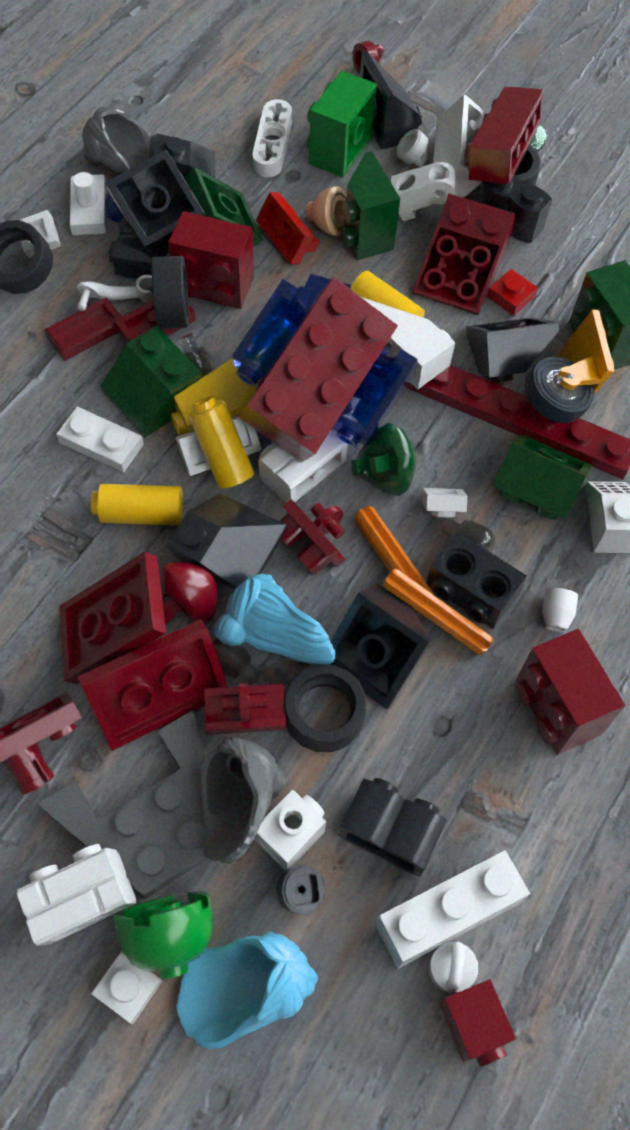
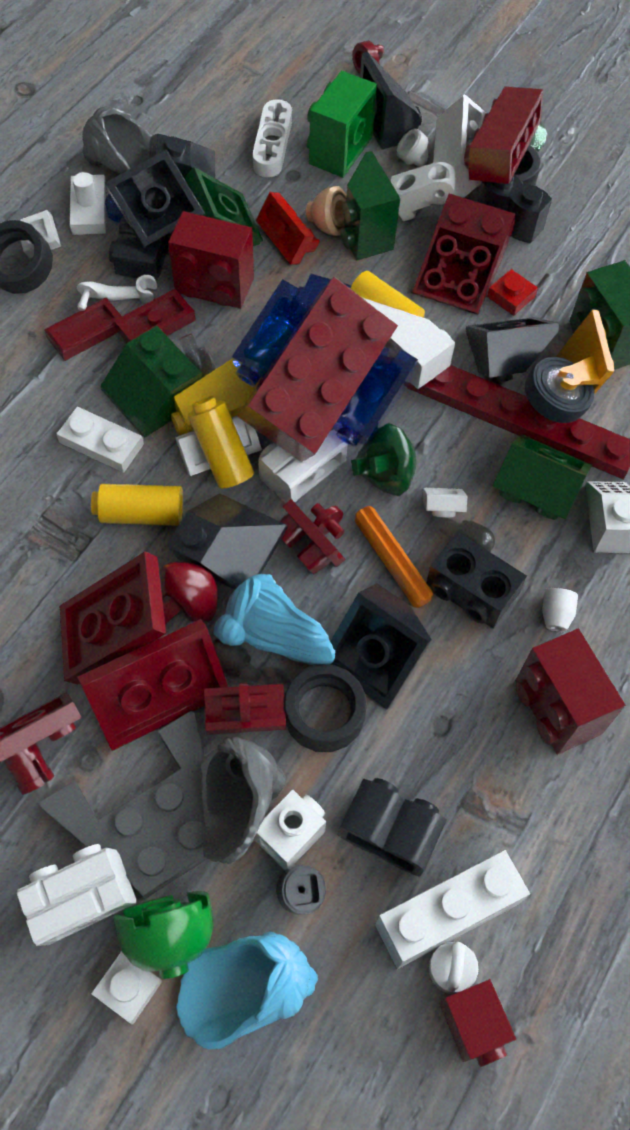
black tyre [152,256,189,329] -> none
orange axle [383,569,493,655] -> none

